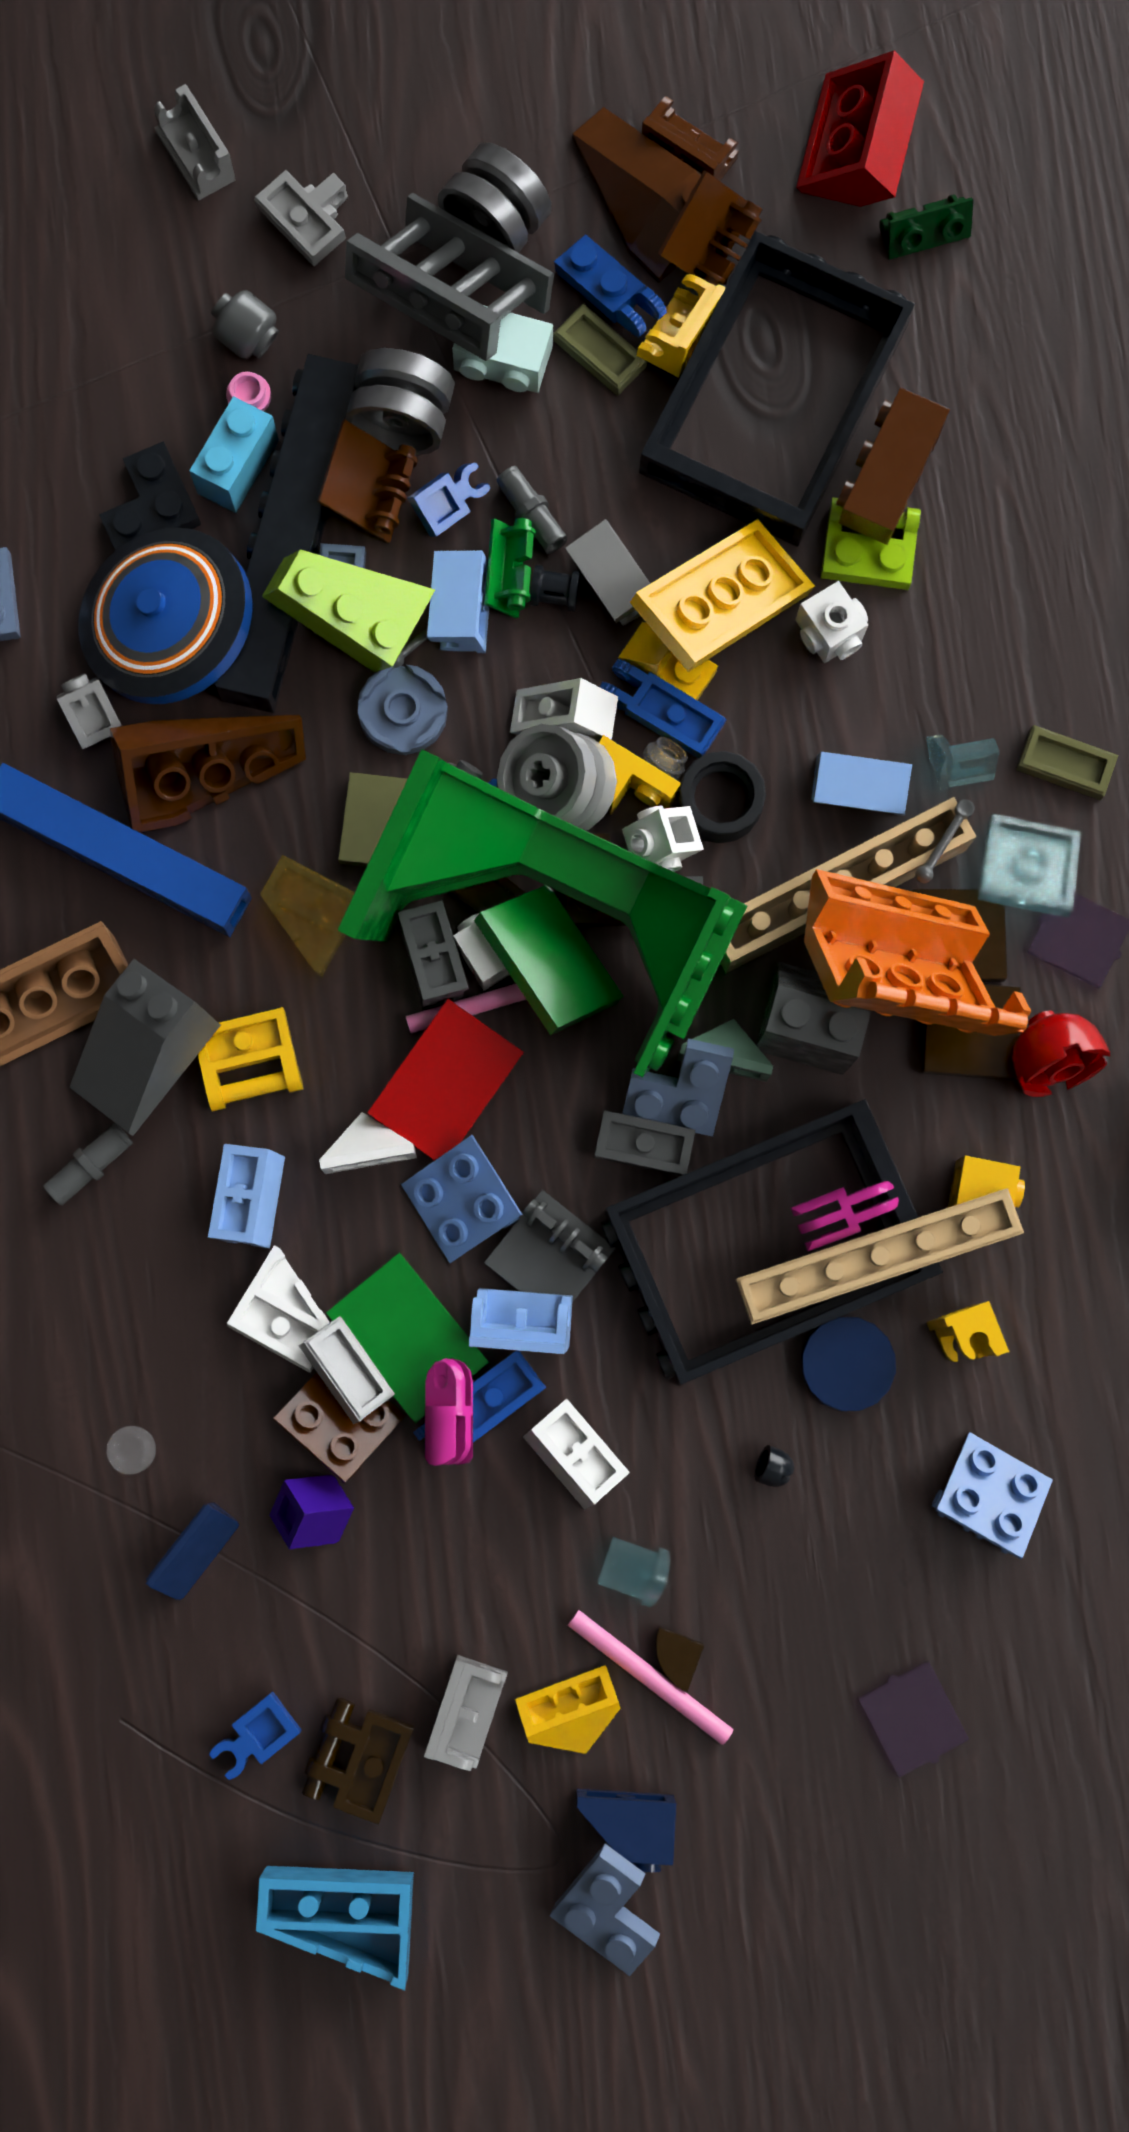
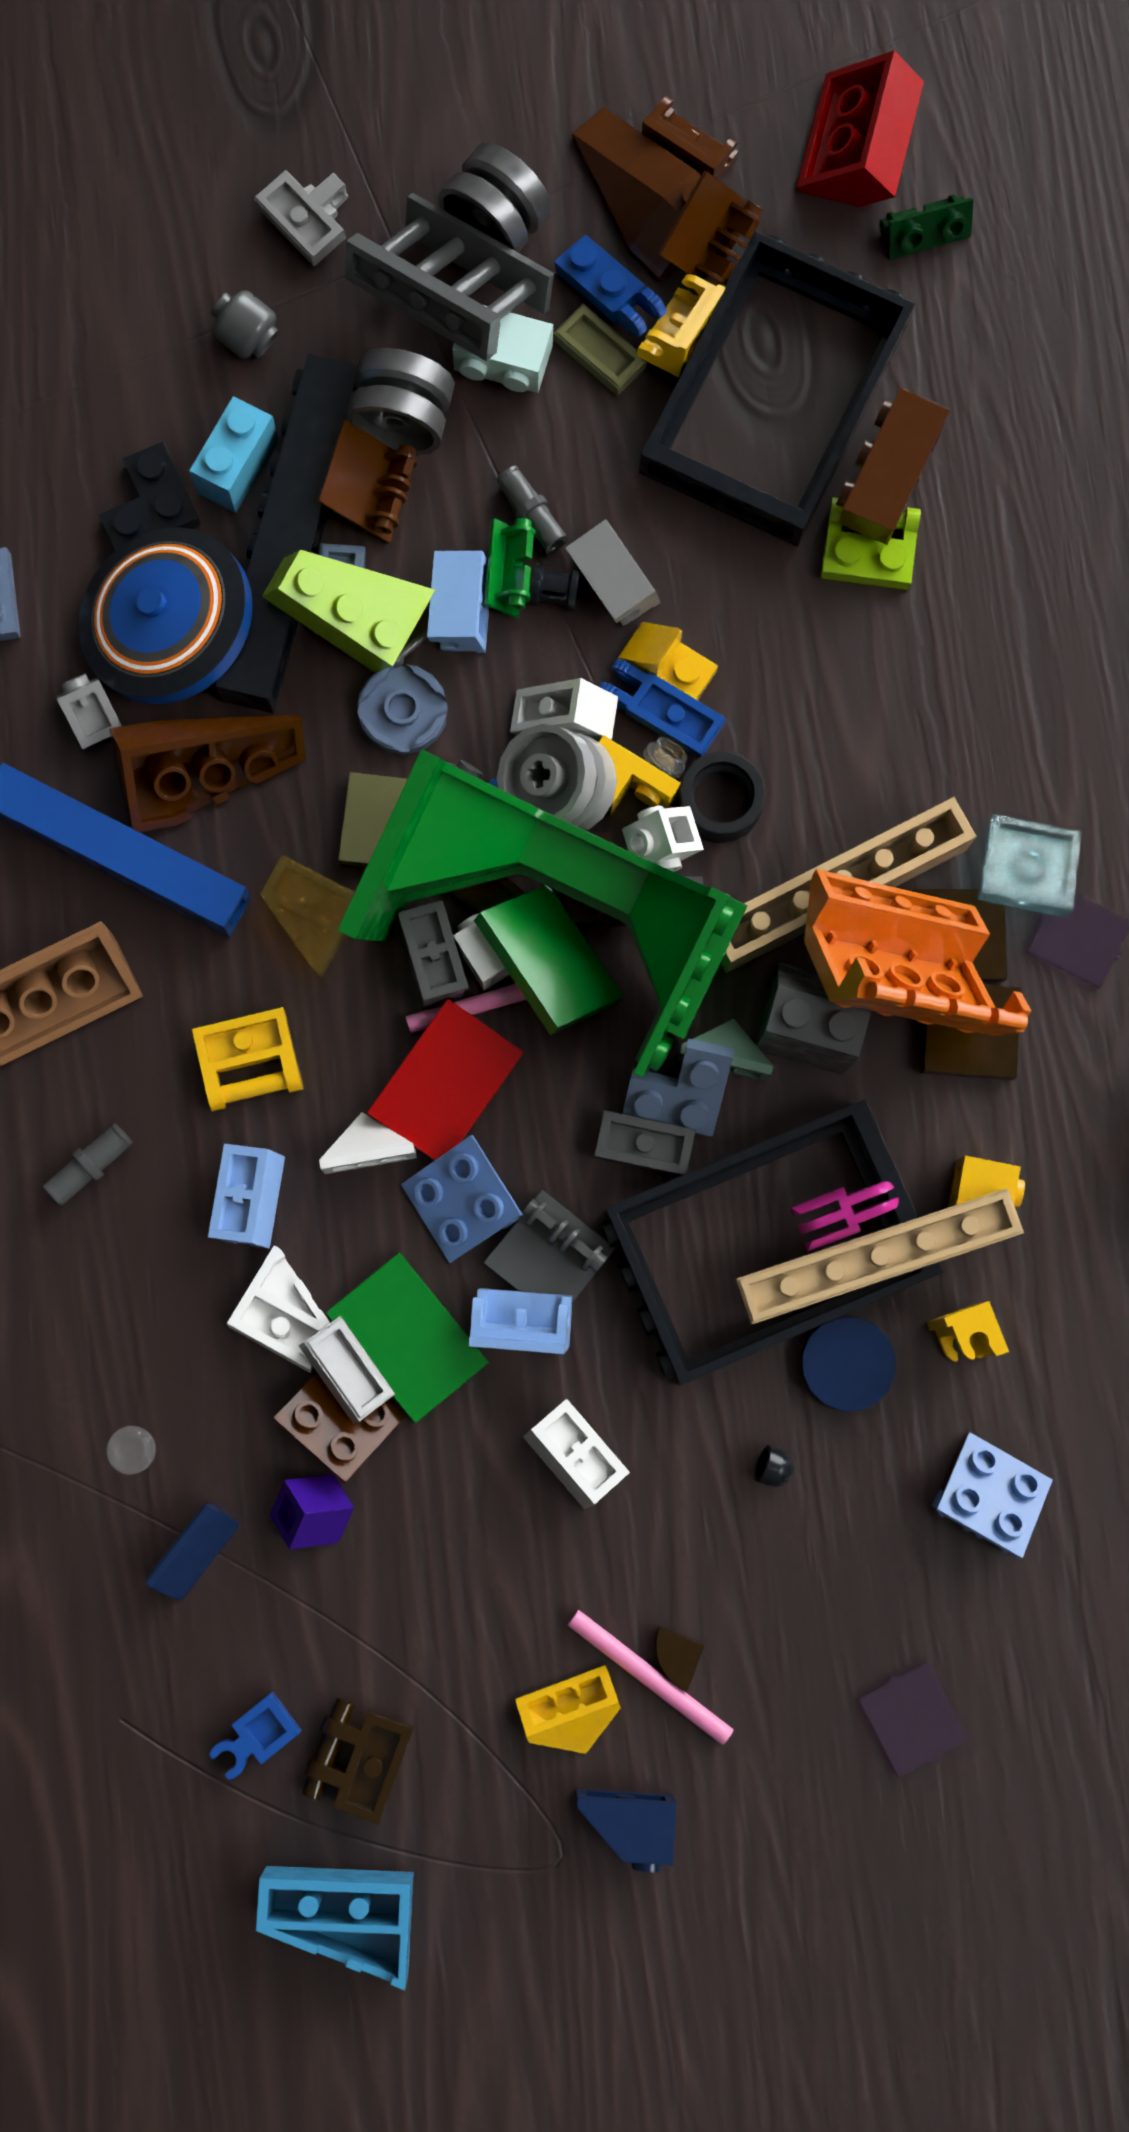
dark grey slope [69,959,221,1136] -> none
light grey hinge [154,84,236,201] -> none
bright pink plate [226,371,271,411] -> none
plate [407,463,491,537] -> none
blue hinge [413,1350,546,1443] -> none
light grey hinge [424,1655,508,1771] -> none
dark pink arm [425,1358,473,1466] -> none
sand blue plate [550,1844,660,1976] -> none
clear light blue tile [597,1536,670,1607] -> none
yellow plate [630,519,815,672] -> none
white brick [795,581,868,663] -> none
light blue hinge [811,752,912,815] -> none
dark grey hinge [915,799,975,883] -> none
clear light blue tile [926,734,1000,791] -> none
red cylinder [1012,1010,1110,1097] -> none
olive tile [1016,725,1119,801] -> none

